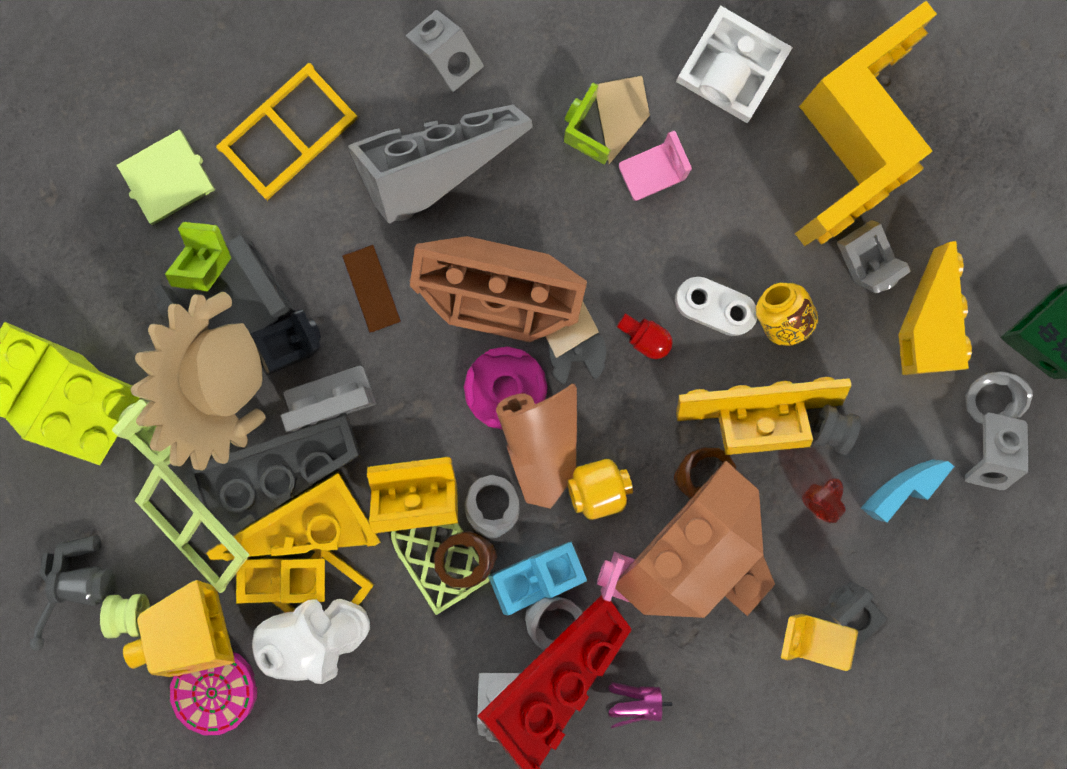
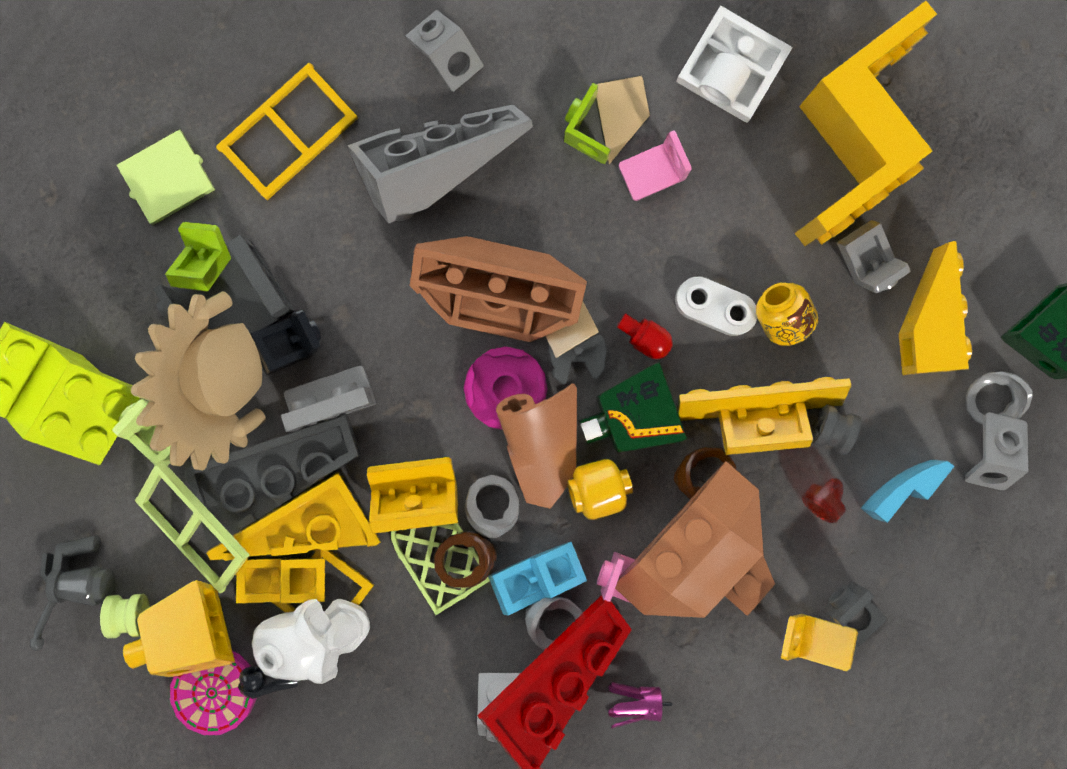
reddish brown sticker [342,245,401,333] -> none
none -> black arm [238,666,298,699]
none -> dark green torso [579,363,687,452]

